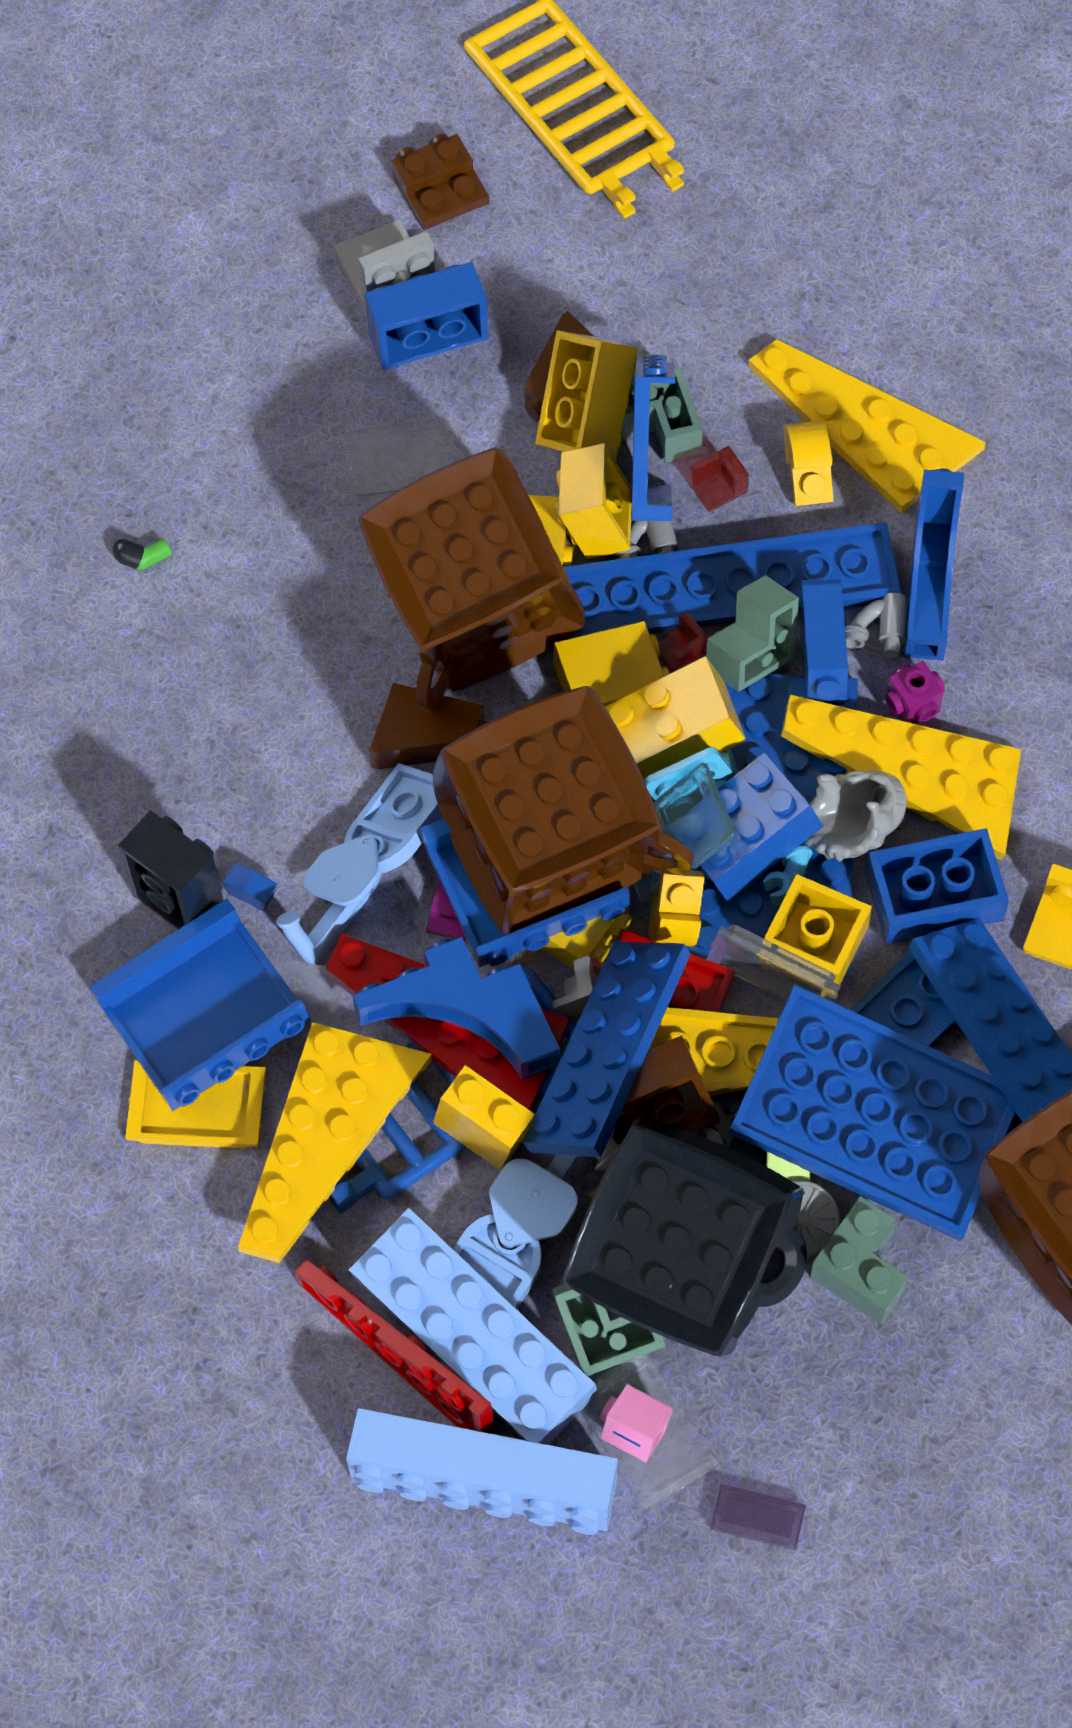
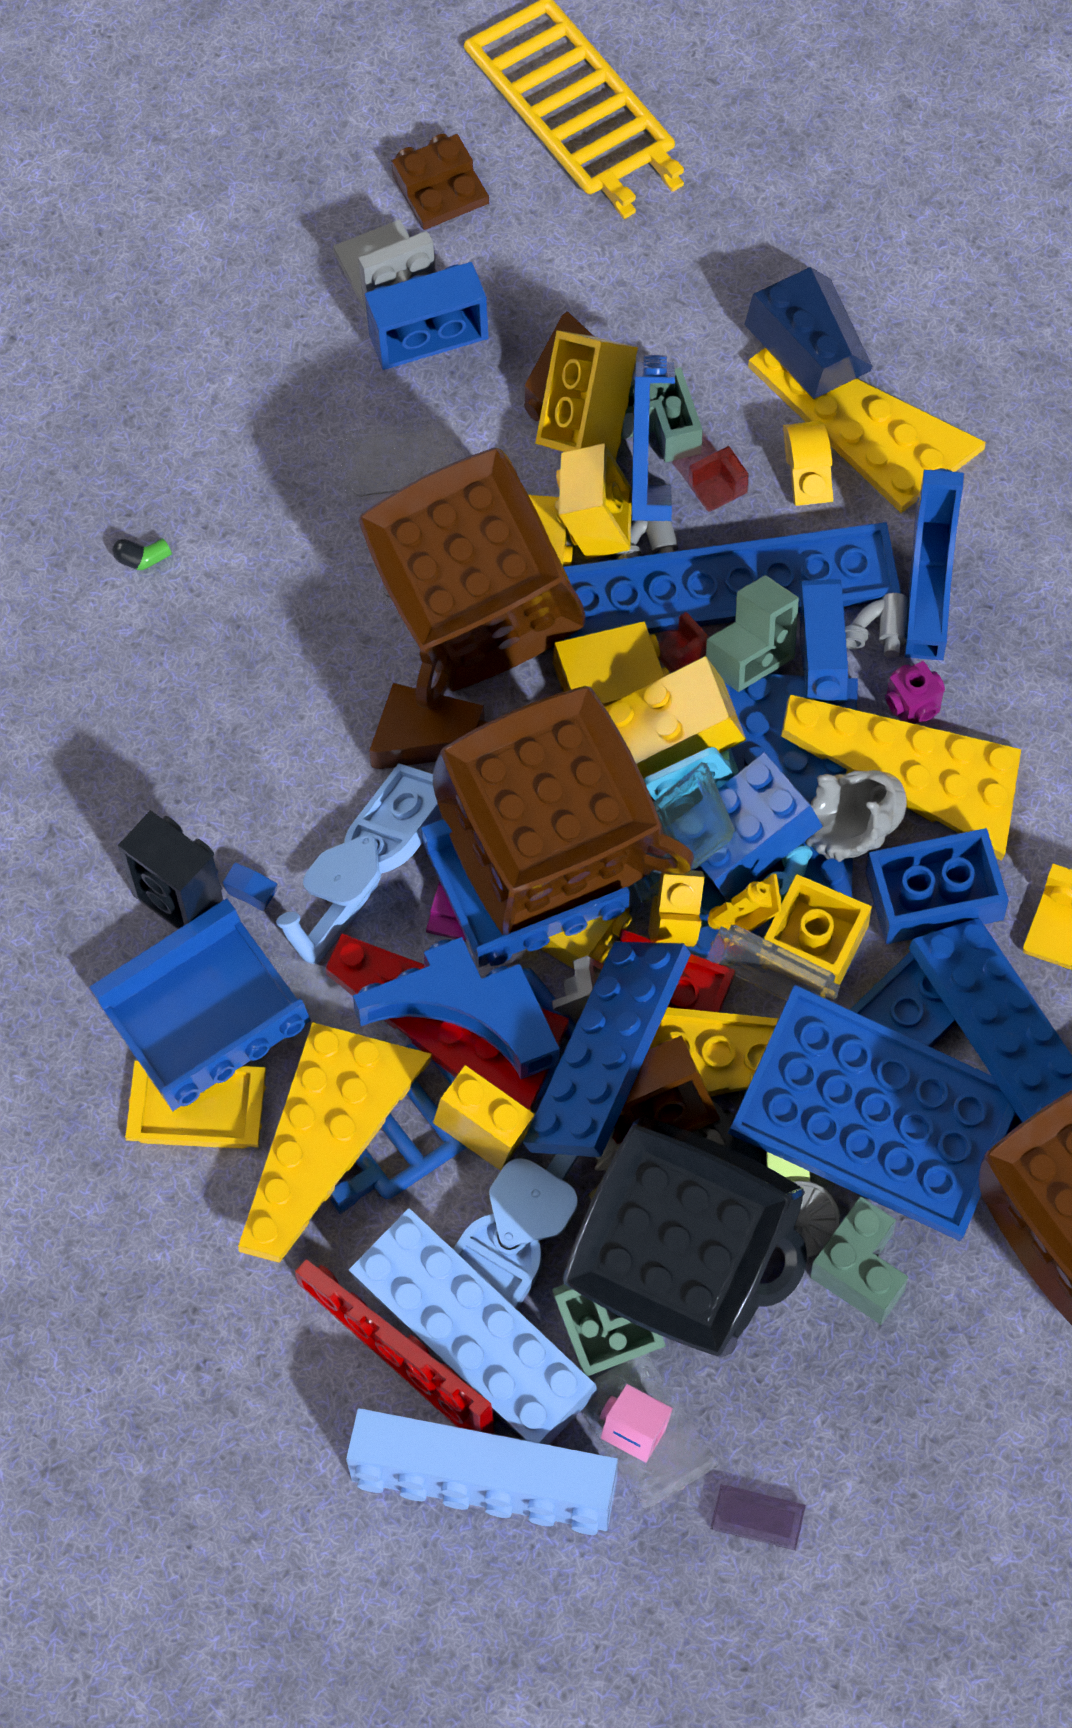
none -> yellow hinge [708,873,782,944]
none -> dark blue wedge [744,267,872,399]

